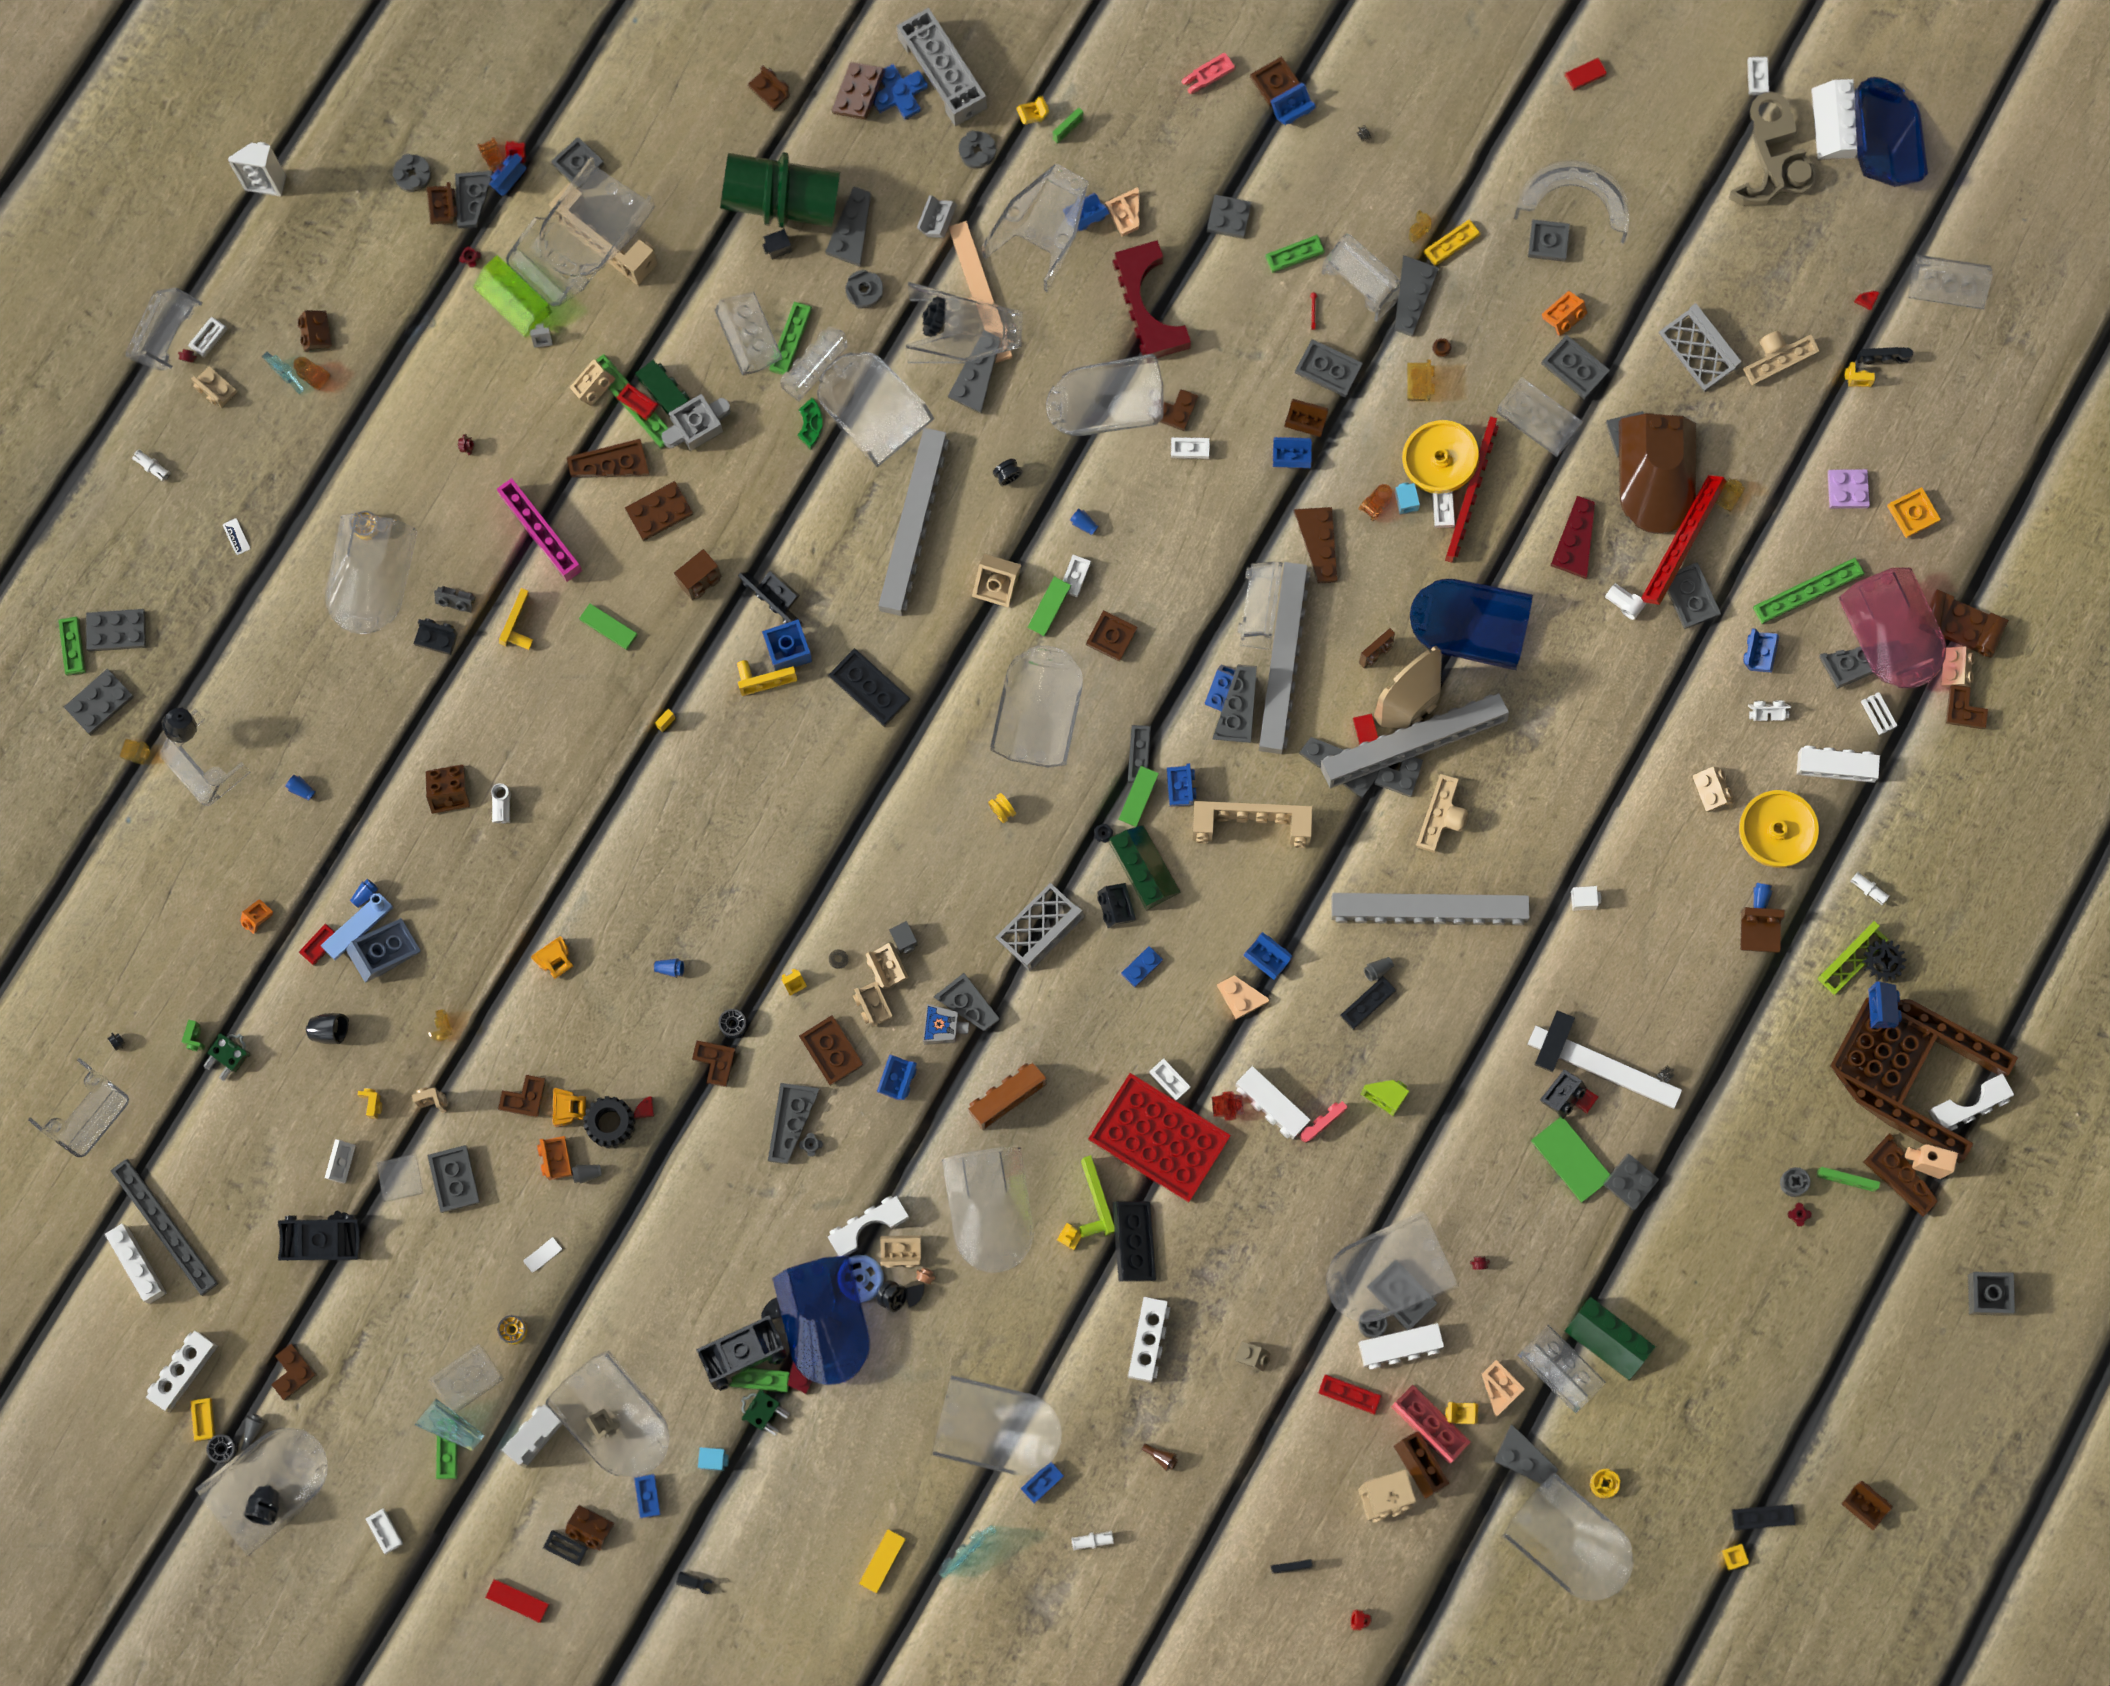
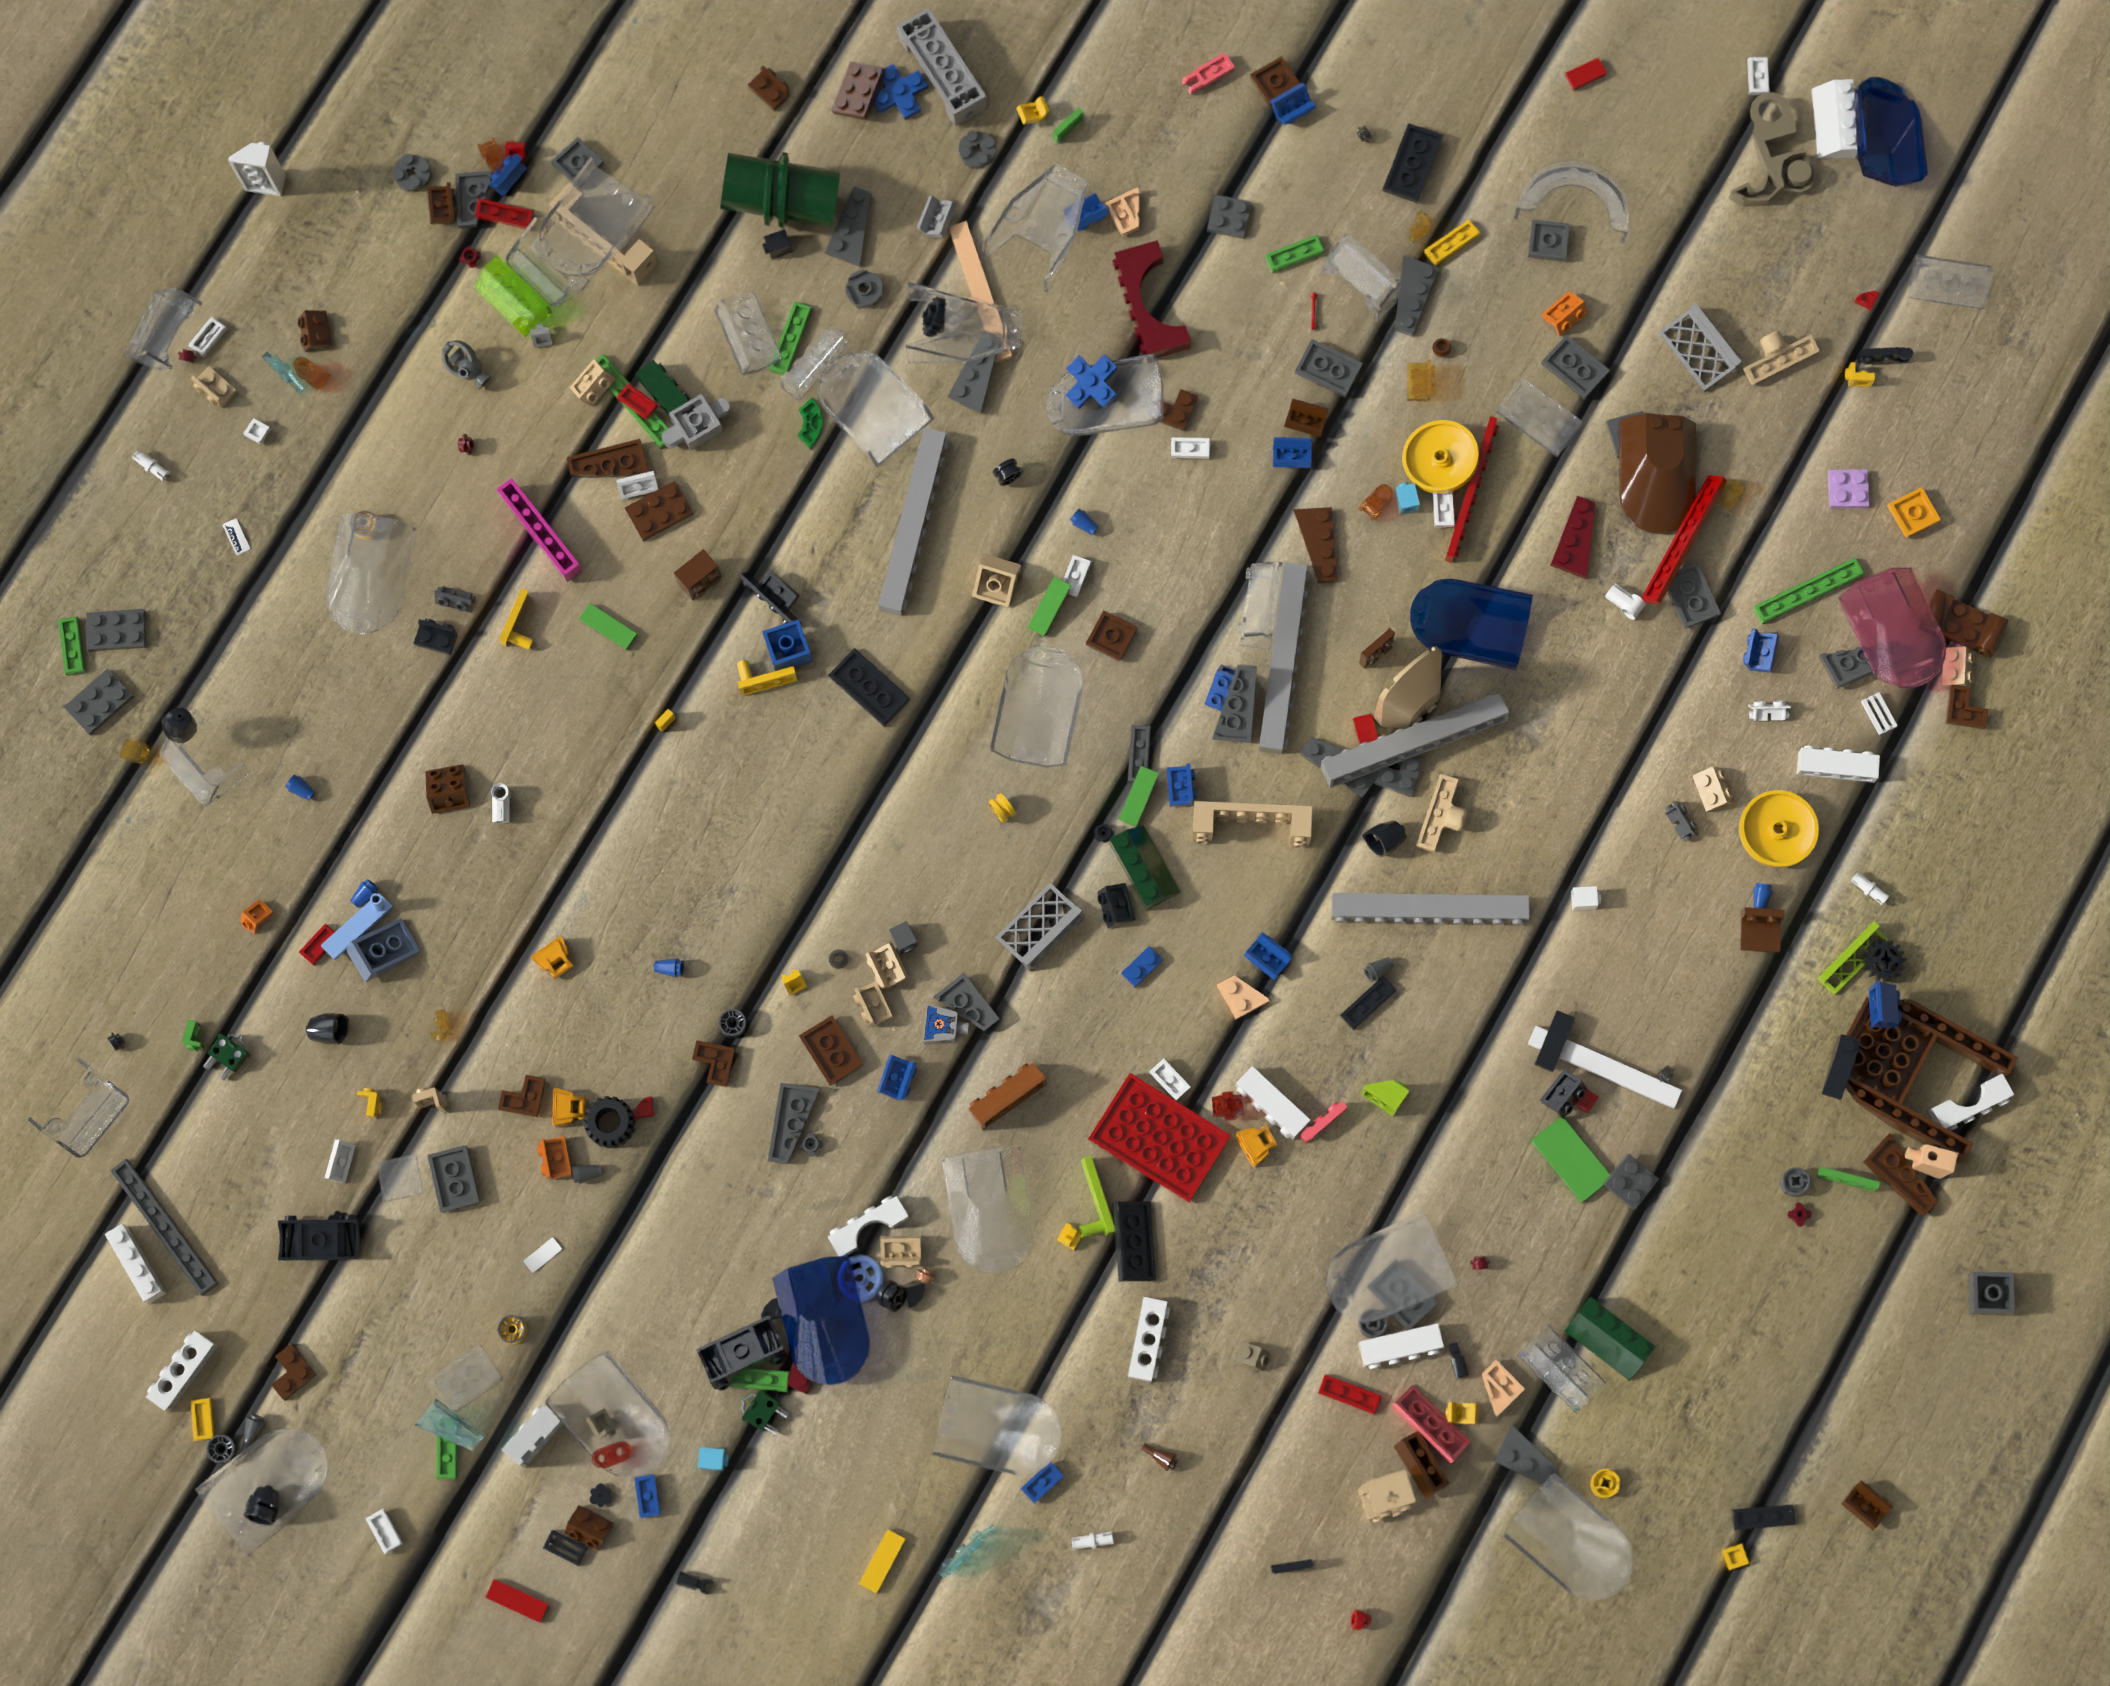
none -> white plate [243,418,271,445]
none -> dark grey piece [442,340,492,390]
none -> red tile [474,198,534,230]
none -> black plant [589,1483,612,1507]
none -> clear red plate [592,1441,632,1469]
none -> white plate [617,471,658,499]
none -> blue plate [1065,354,1119,409]
none -> light orange piece [1235,1125,1278,1167]
none -> black helmet [1362,820,1407,857]
none -> black plate [1382,123,1443,204]
none -> black bar [1448,1342,1469,1379]
none -> dark grey hinge [1665,801,1698,841]
none -> black slope [1822,1034,1861,1100]

